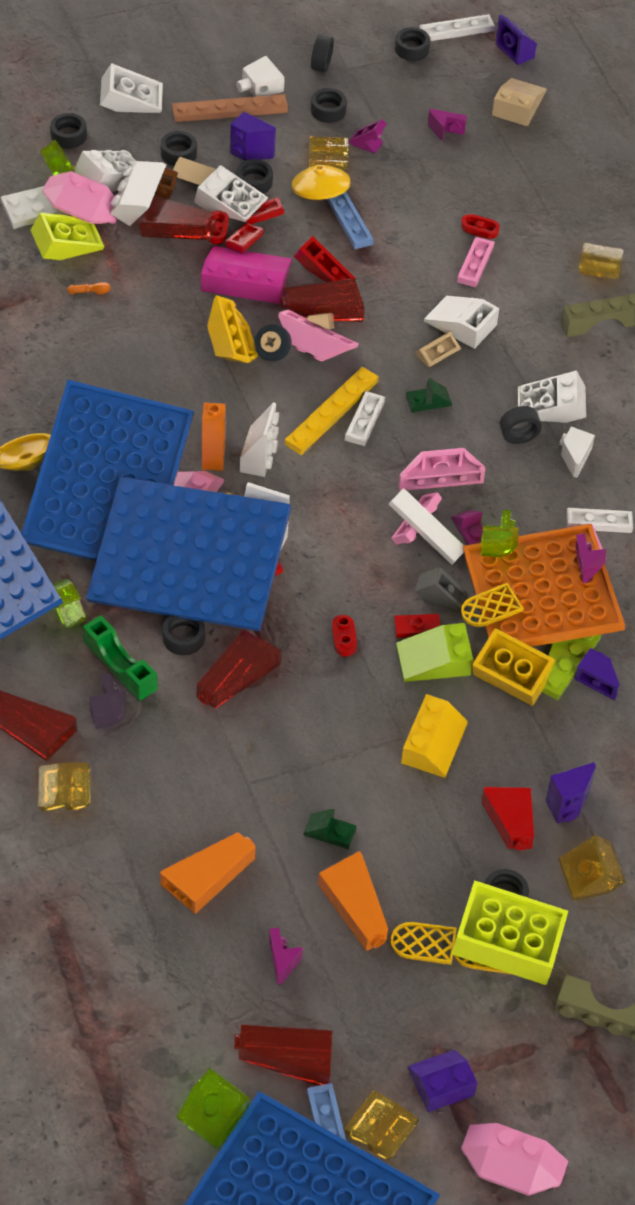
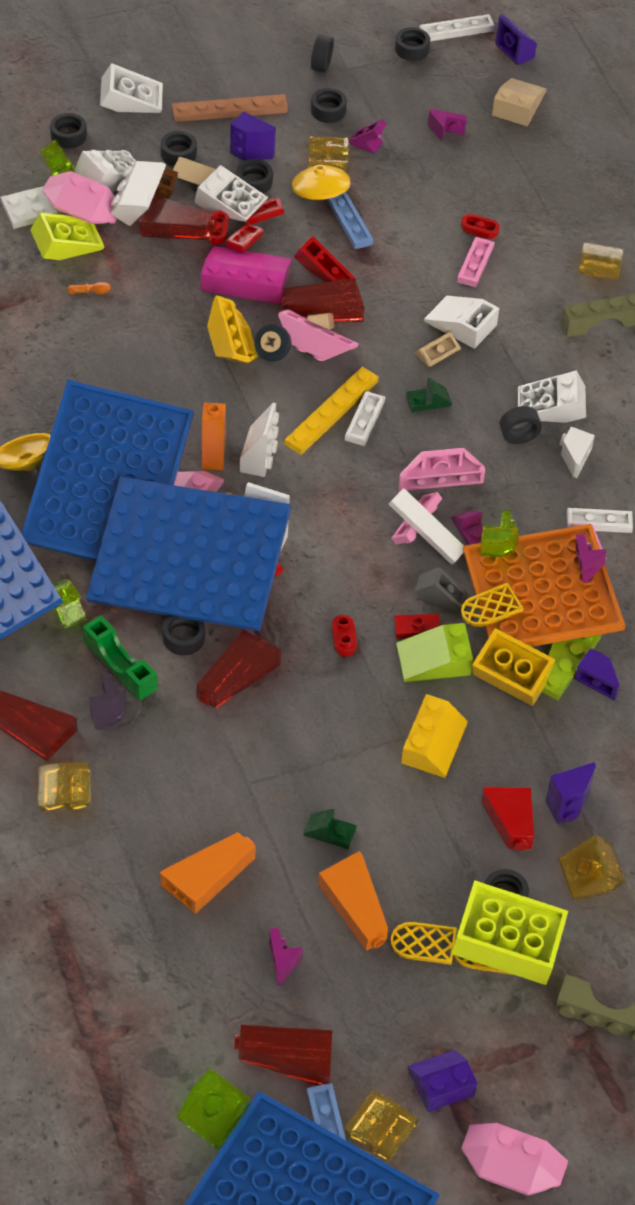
white torso [236,56,284,97] -> none

